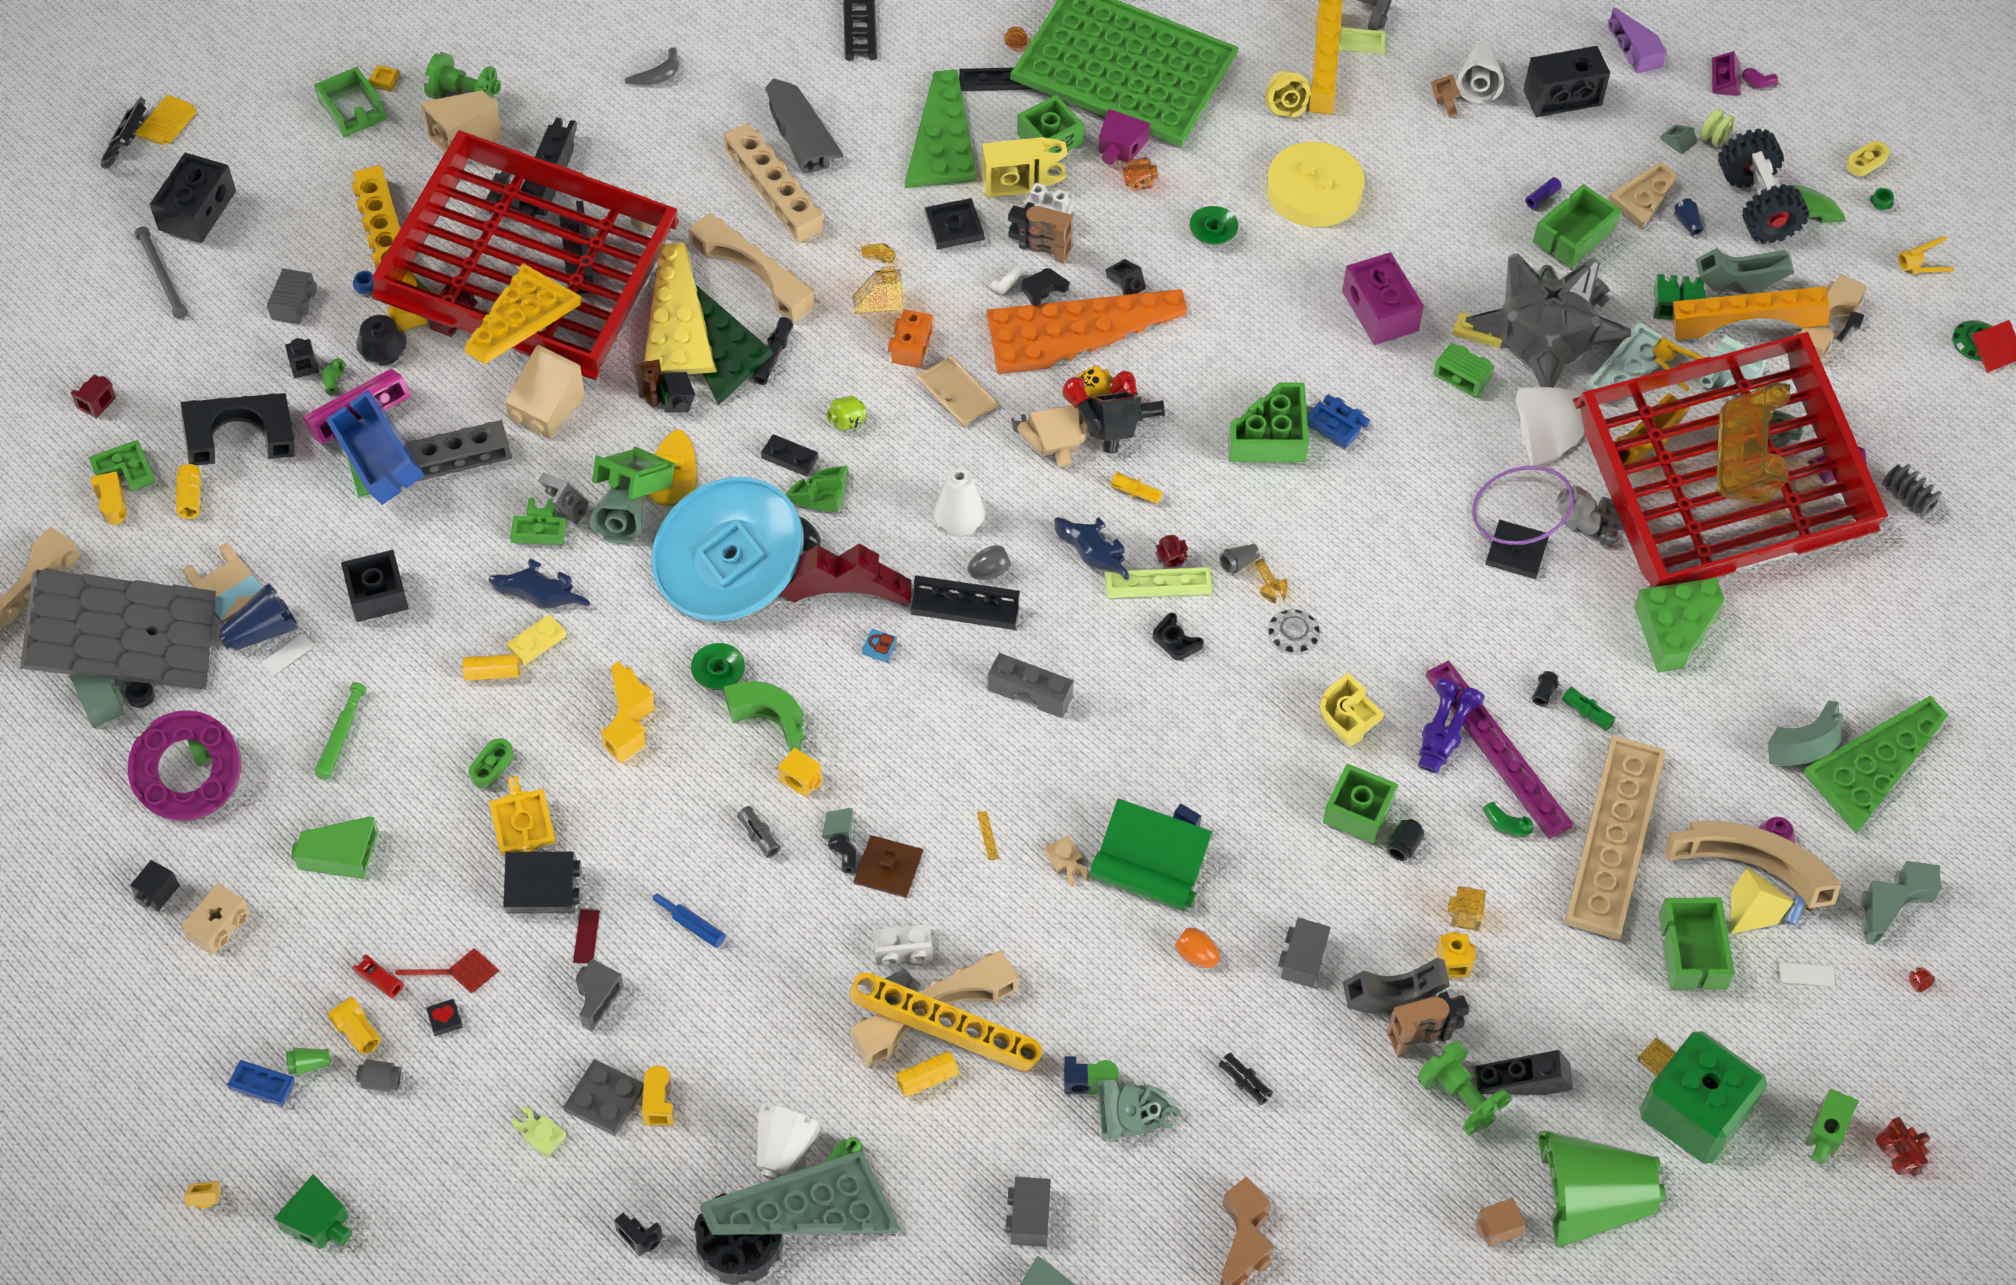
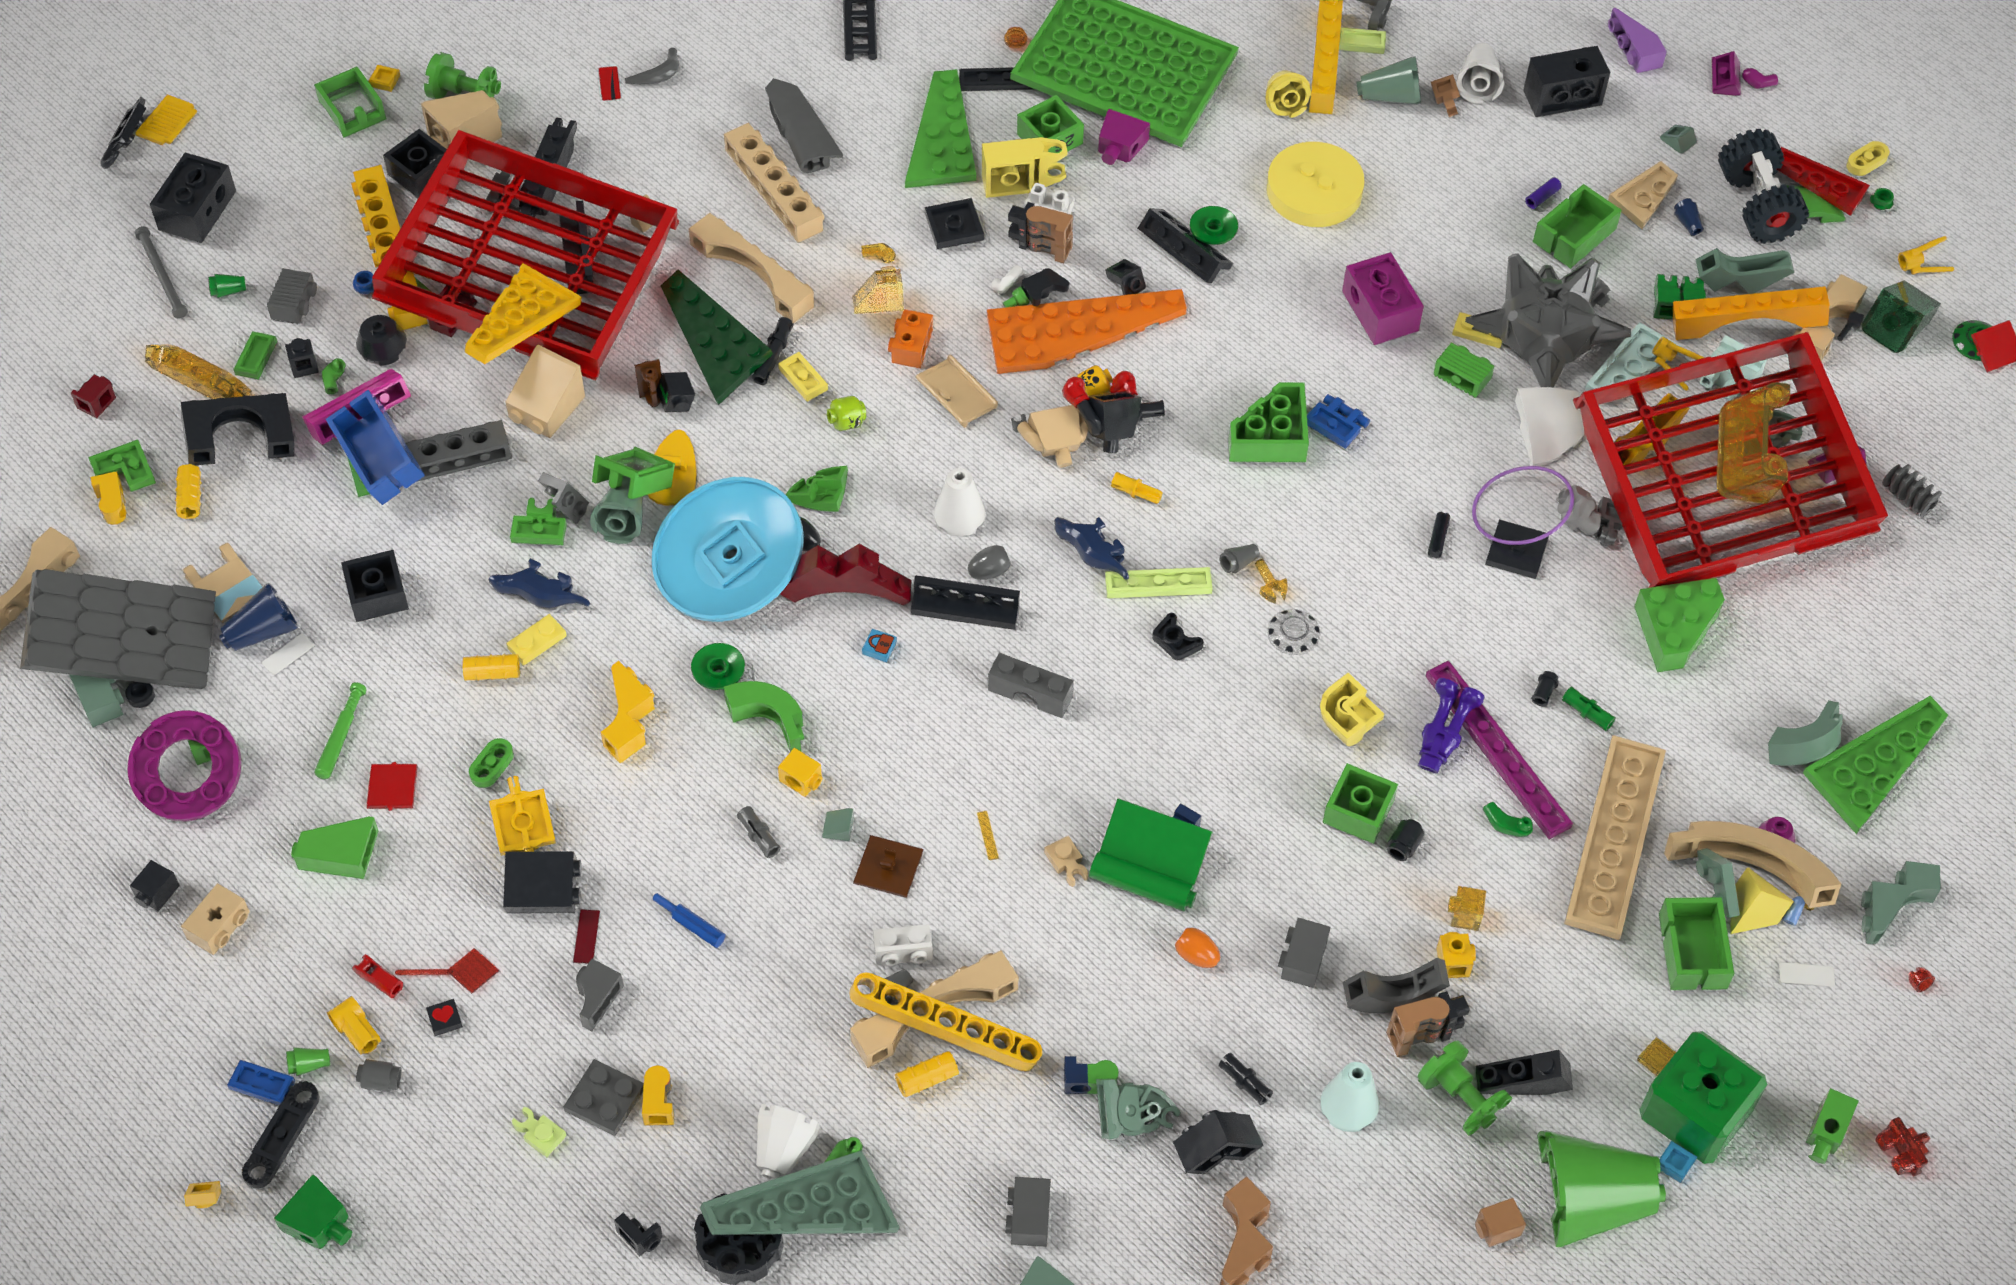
light yellow wing [644,242,717,374] -> none
black plate [761,434,819,477] -> none
black arm [828,834,857,873] -> none
clear orange head [1123,157,1159,191] -> none
dark red gear [1155,535,1188,568] -> none
yellowish green wheel [1700,108,1735,147] -> none
none -> clear yellow brick [145,344,252,399]
none -> green cone [208,274,246,298]
none -> bright green tile [233,331,278,380]
none -> black plate [242,1081,320,1189]
none -> red piece [367,762,418,811]
none -> black brick [383,129,447,198]
none -> red sticker [599,66,621,101]
none -> light yellow plate [778,352,828,402]
none -> bright green piece [1002,287,1030,308]
none -> black fence [1137,208,1234,283]
none -> black brick [1173,1110,1264,1174]
none -> light aqua cone [1321,1062,1379,1132]
none -> sand green cone [1356,56,1421,104]
none -> black axle [1428,511,1451,558]
none -> dark azure tile [1659,1141,1697,1183]
none -> sand green plate [1696,848,1740,918]
none -> red wing [1776,147,1870,216]
none -> clear green hips [1862,280,1941,353]

